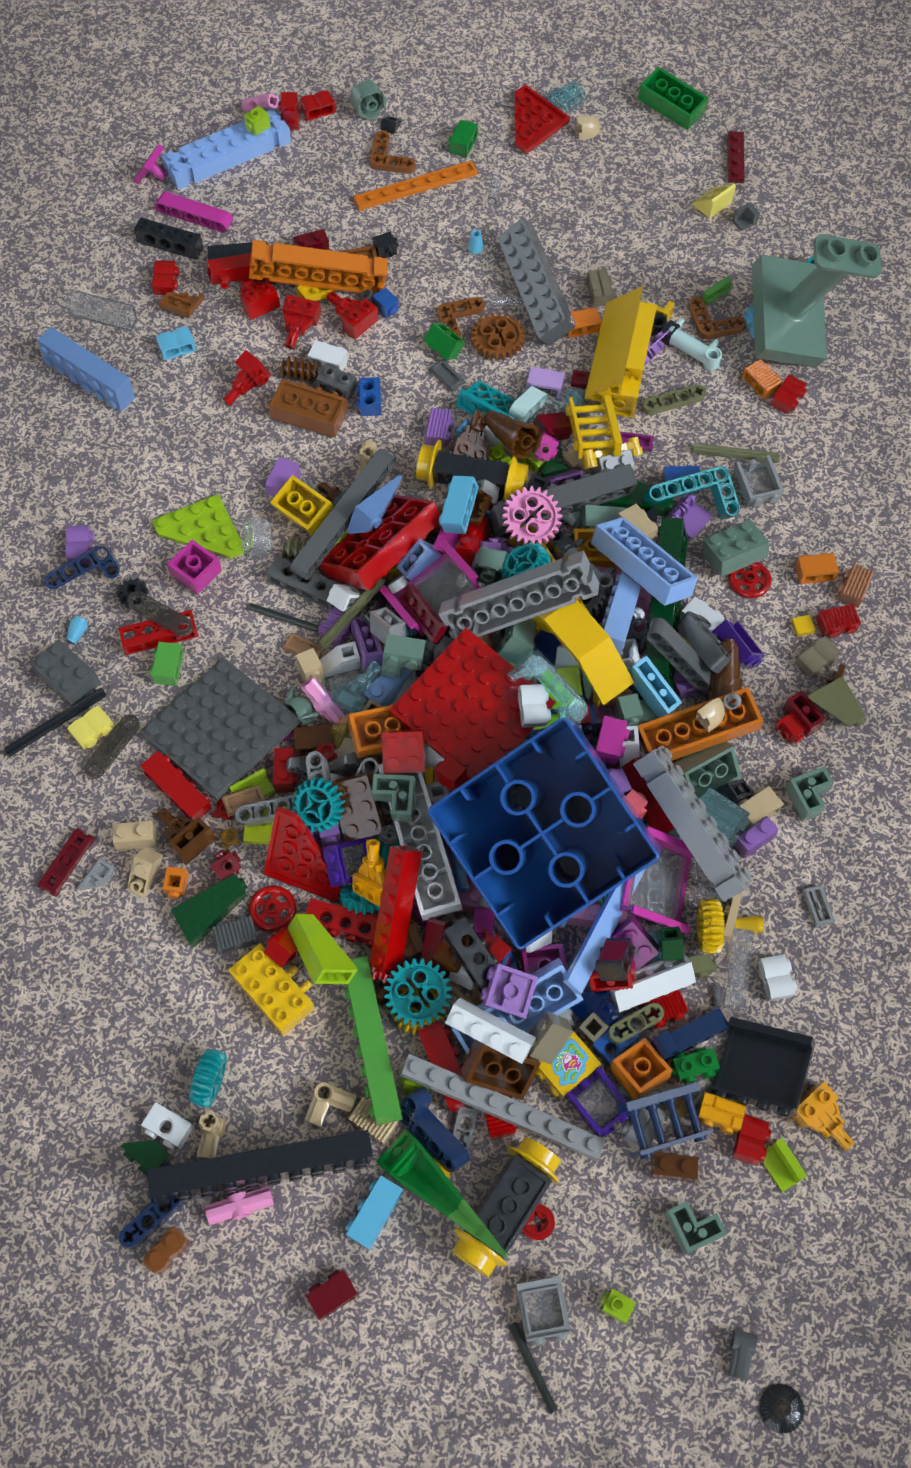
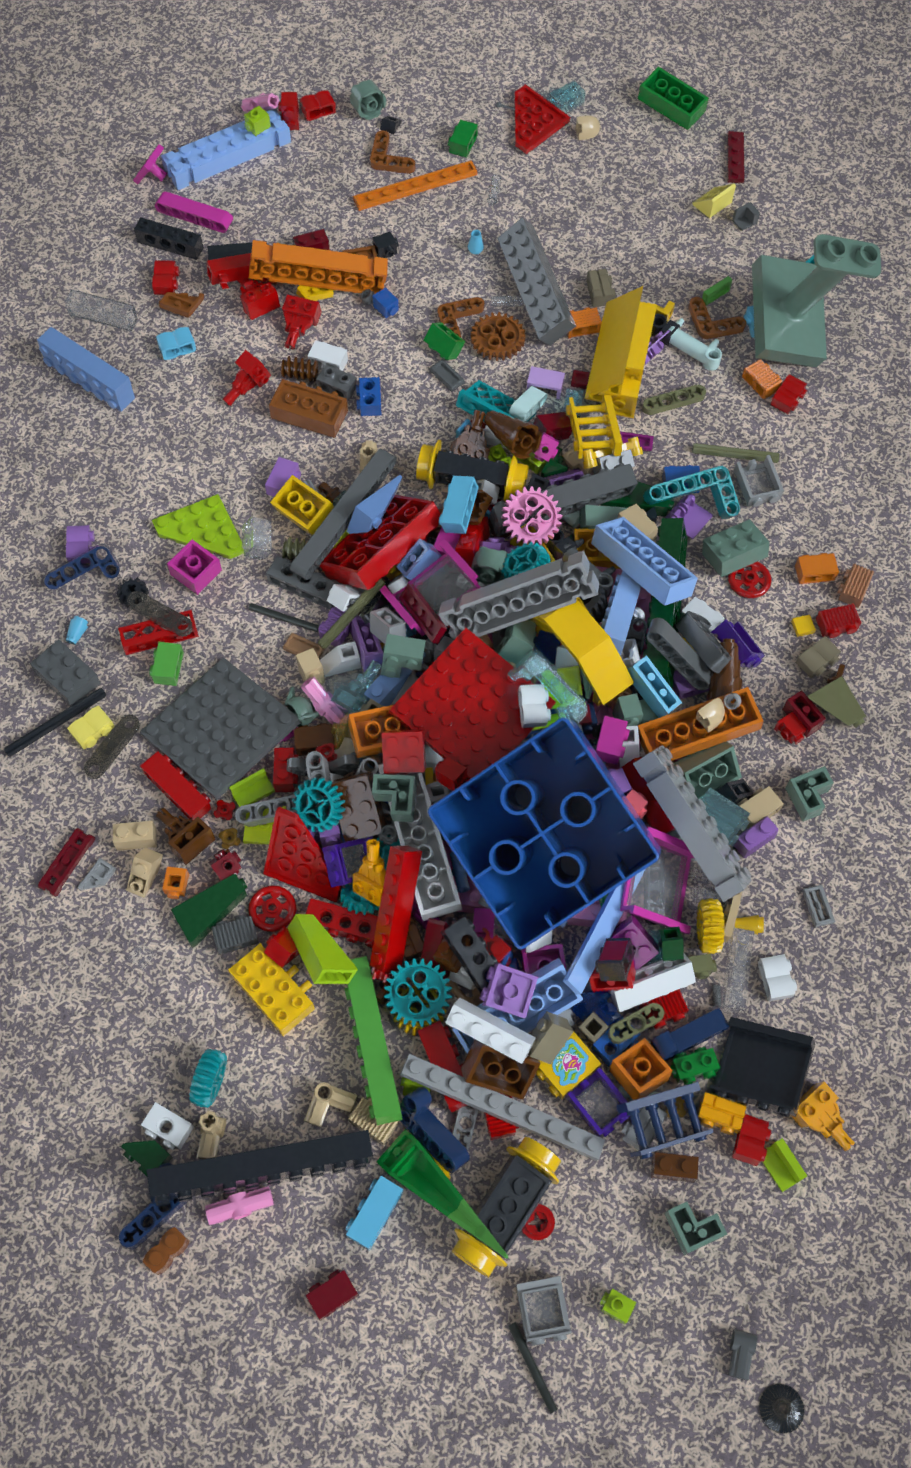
medium nougat tile [222,785,265,817] -> none
red brick [326,291,378,340] -> none
medium lavender brick [425,407,454,448] -> none

